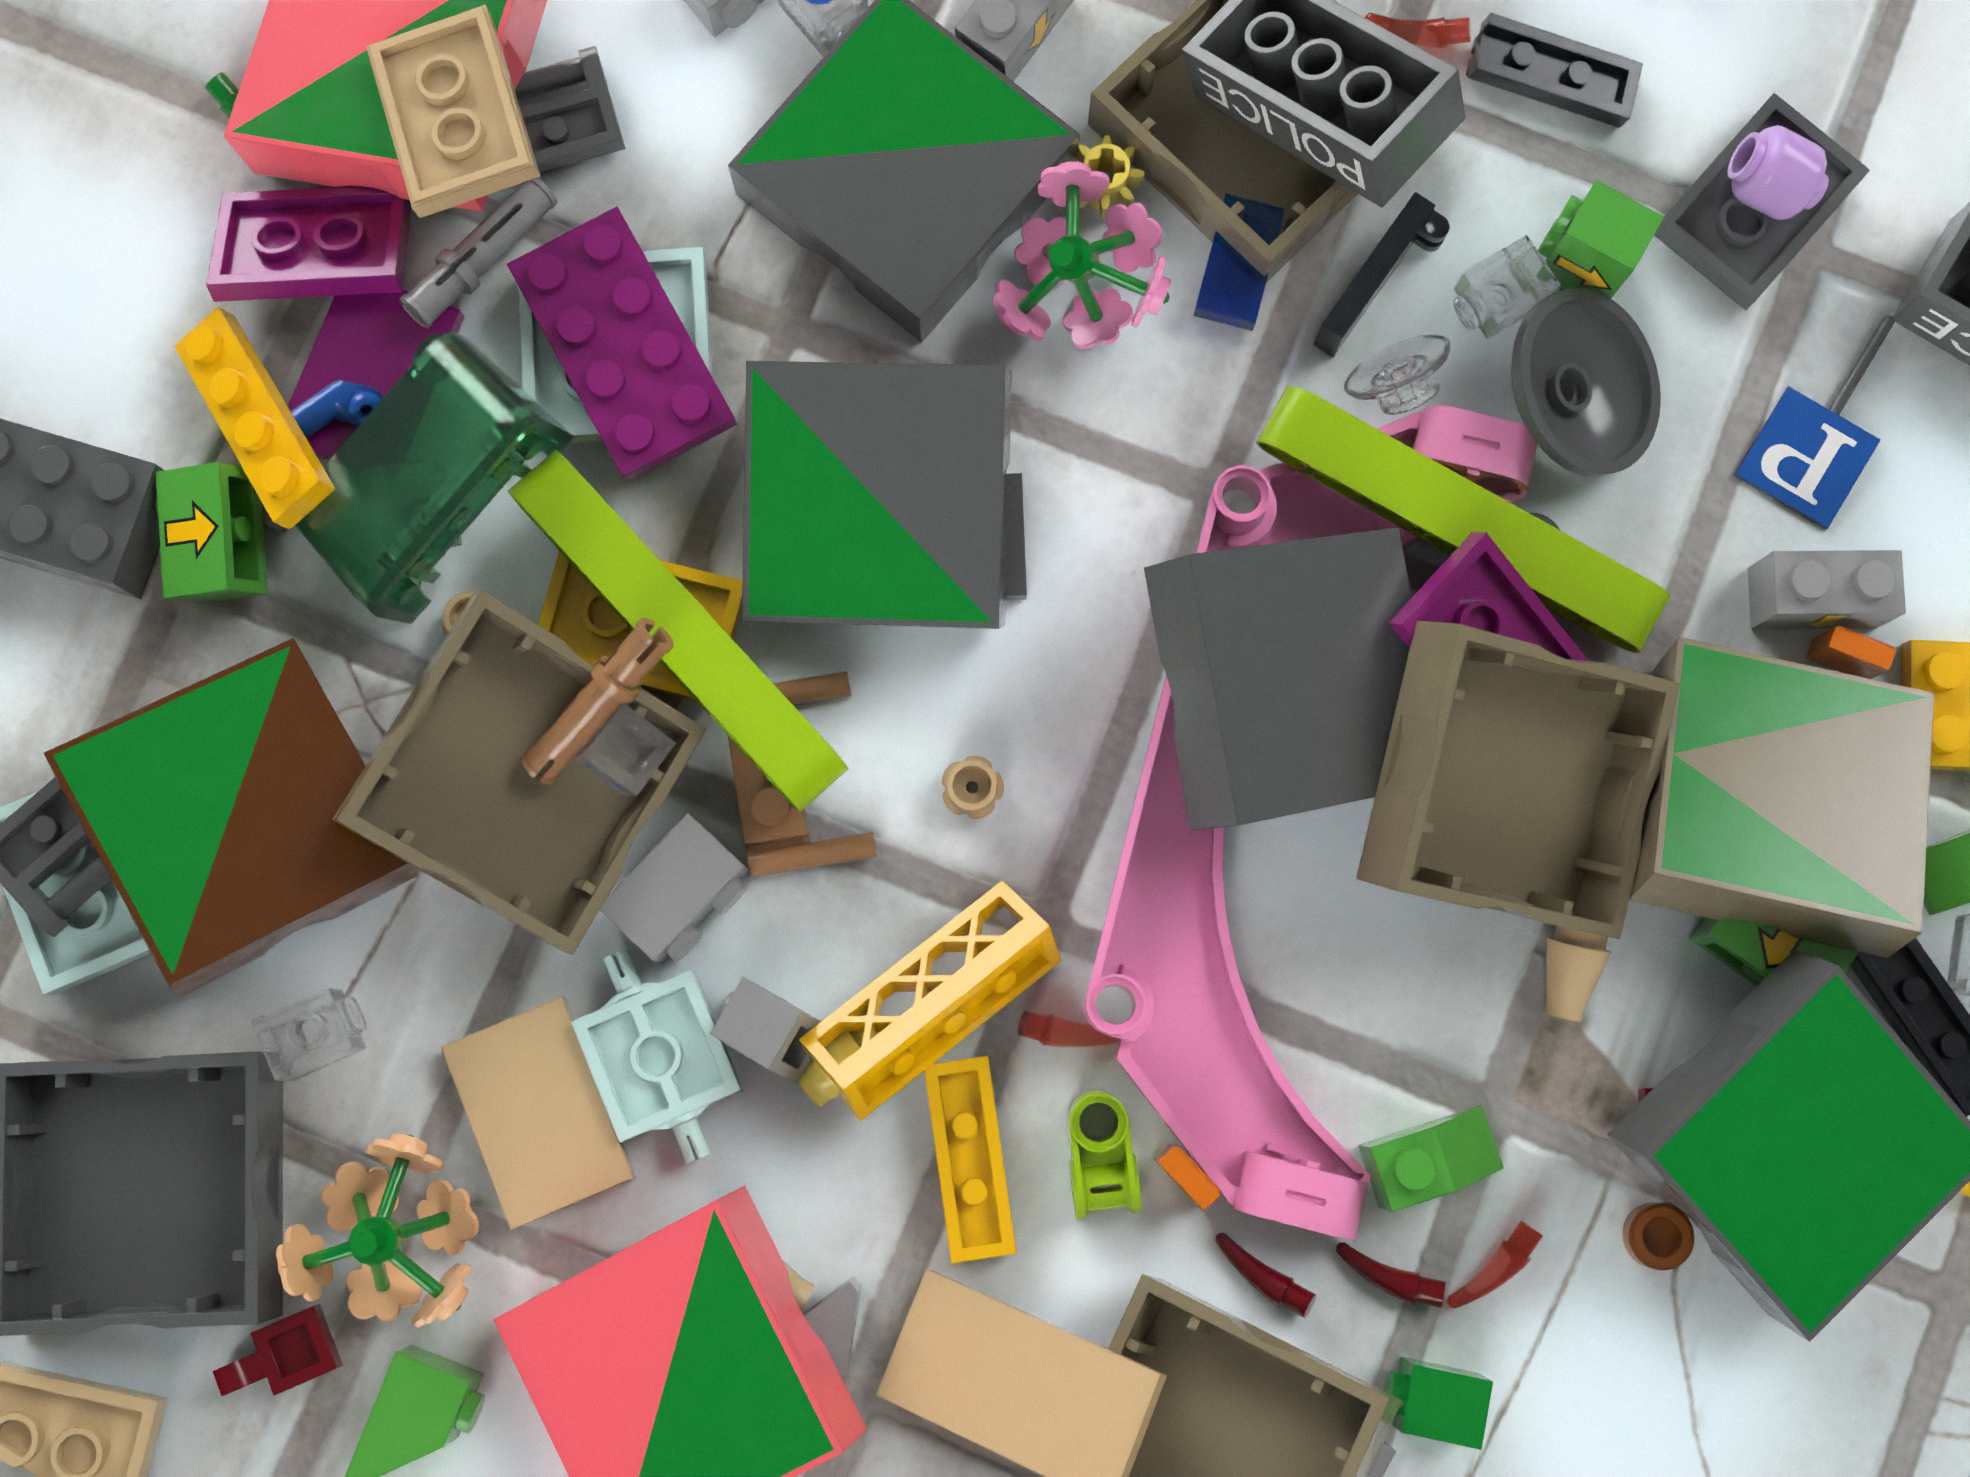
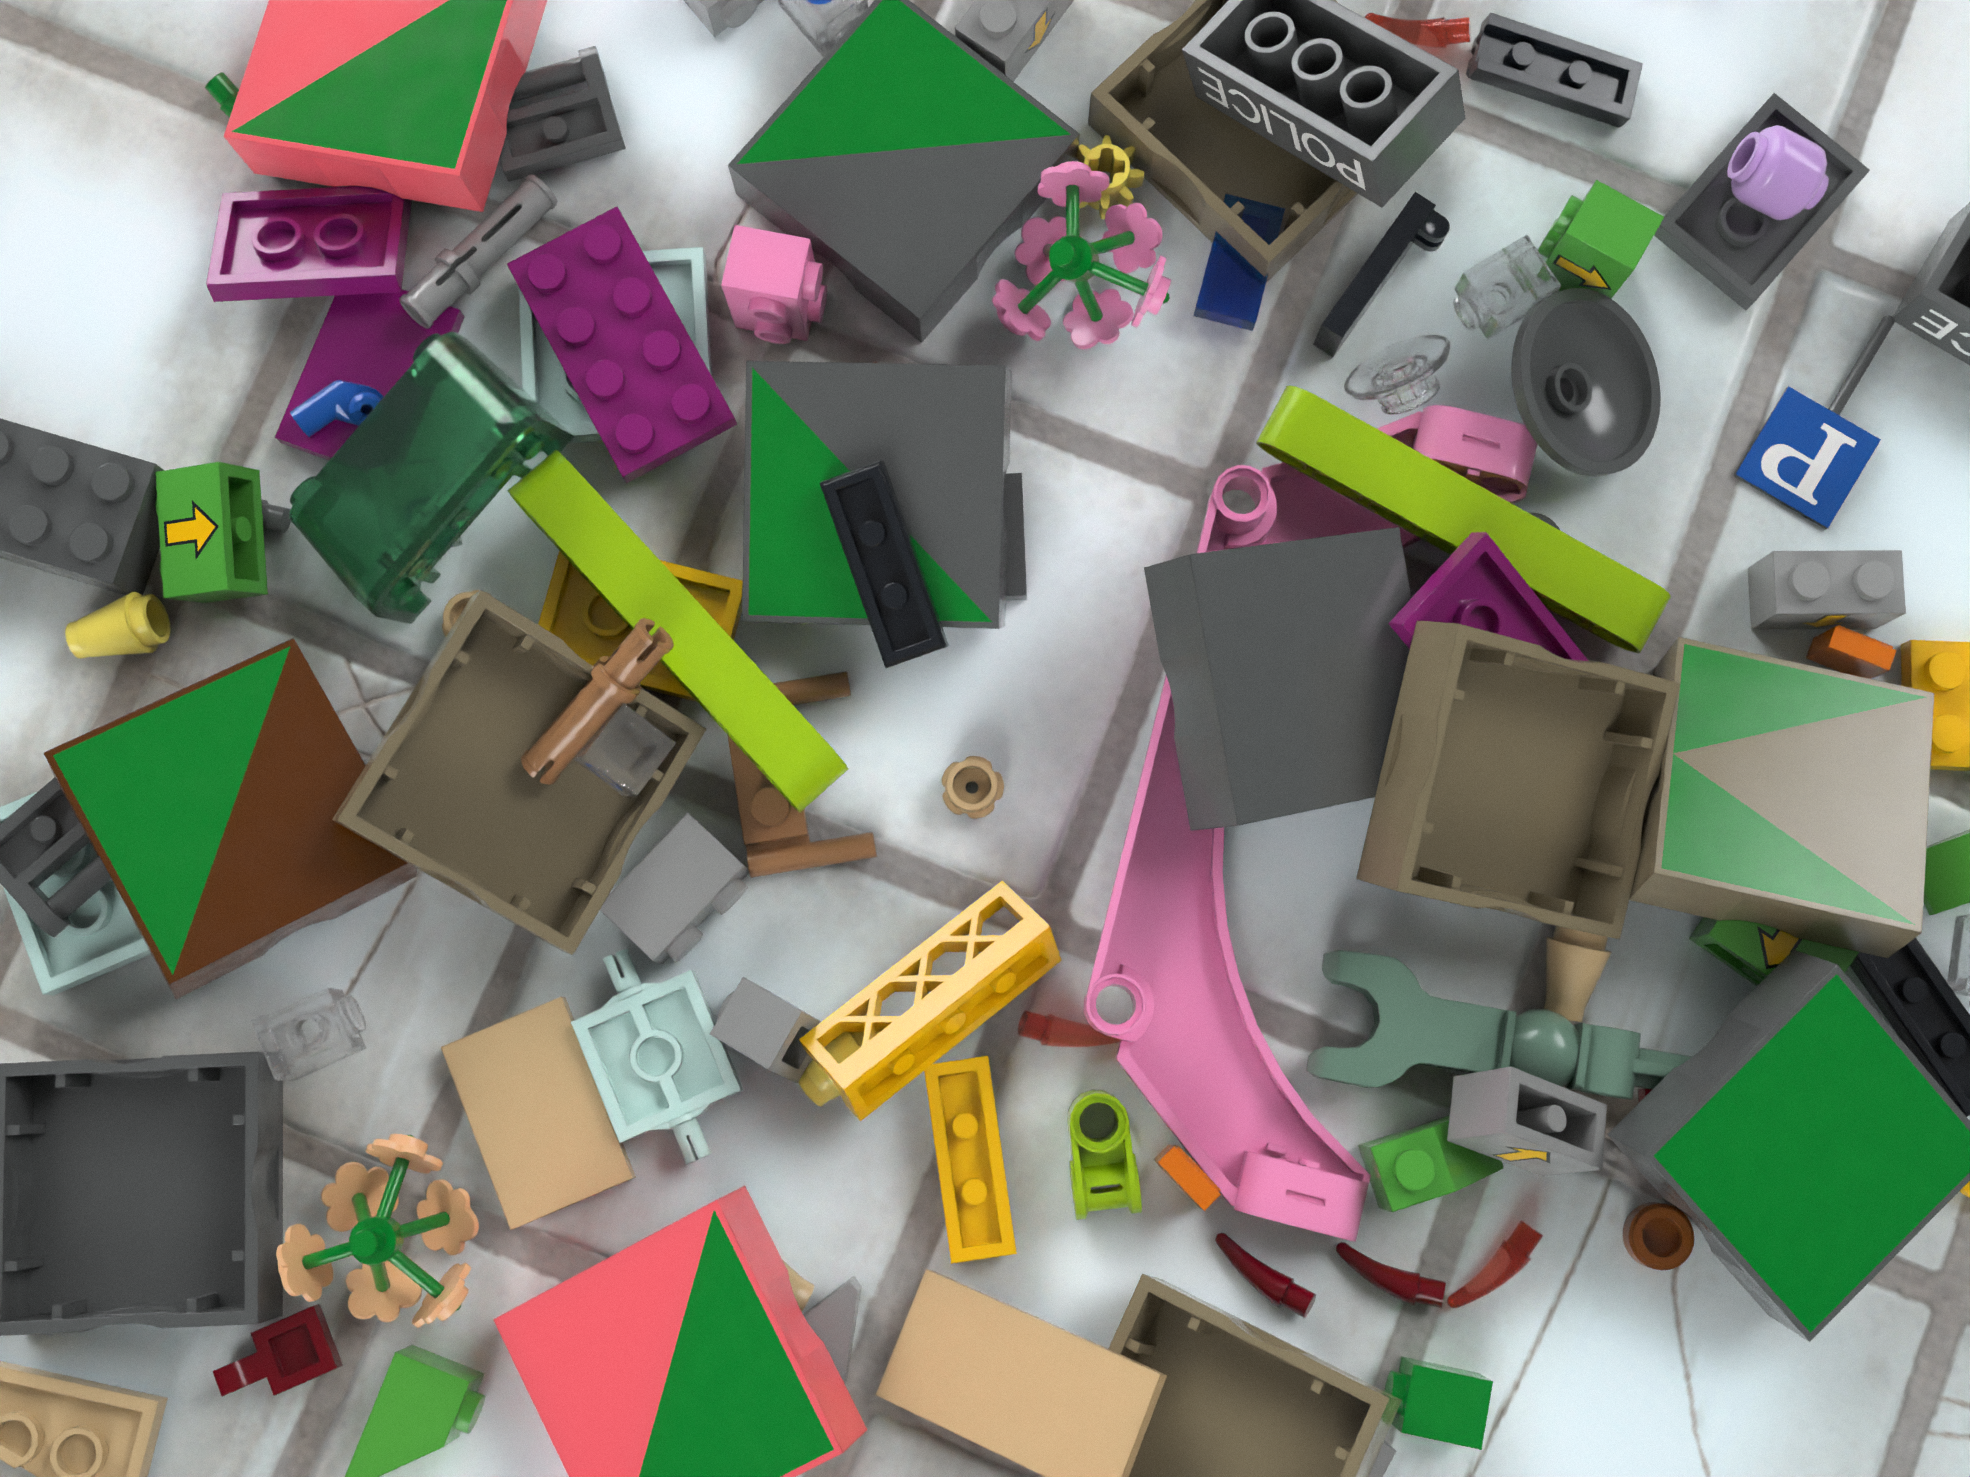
yellow plate [174,306,335,530] -> none
tan tile [366,5,541,219] -> none
none -> light yellow cone [65,592,170,659]
none -> bright pink brick [721,225,827,344]
none -> black tile [820,460,949,668]
none -> sand green piece [1306,950,1693,1100]
none -> light grey brick [1447,1067,1607,1177]

